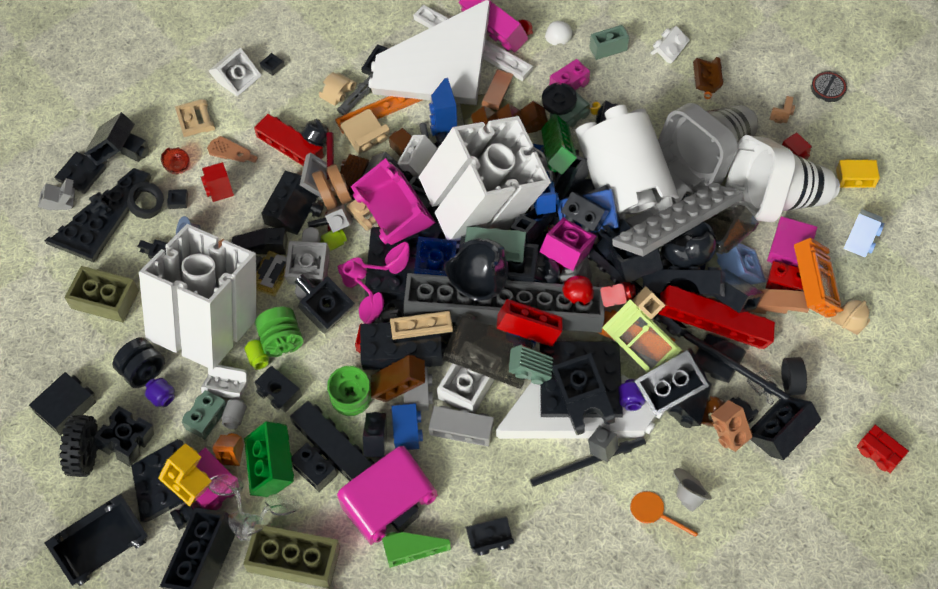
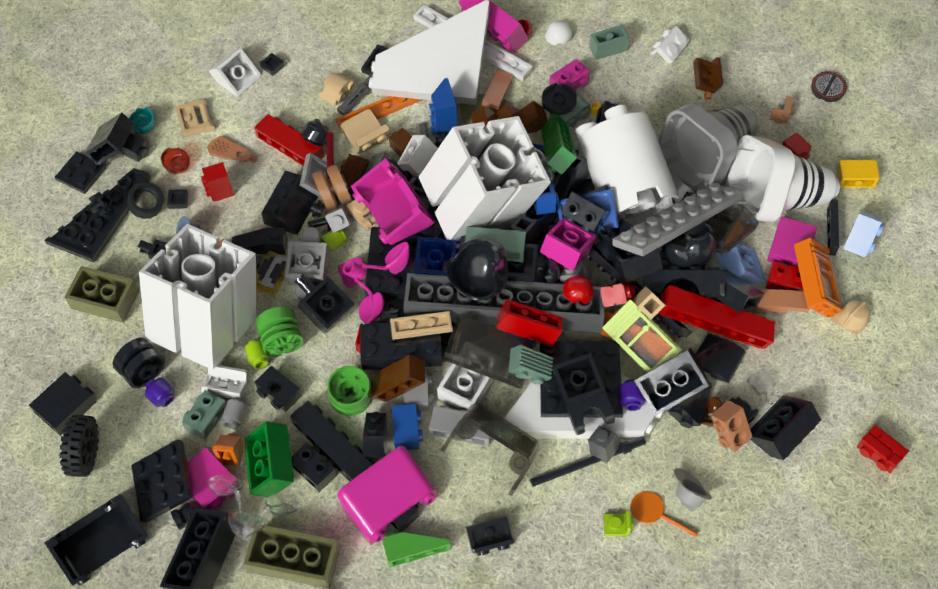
light grey brick [38,178,75,210] -> none
black brick [94,406,154,467] -> none
yellow brick [158,443,212,506] -> none
black bar [684,331,790,402] -> none
black tyre [781,357,807,395] -> none
none -> teal hair [129,107,156,134]
none -> clear smoke windscreen [440,403,540,497]
none -> lime bracket [603,510,635,536]
none -> black tile [827,199,839,256]

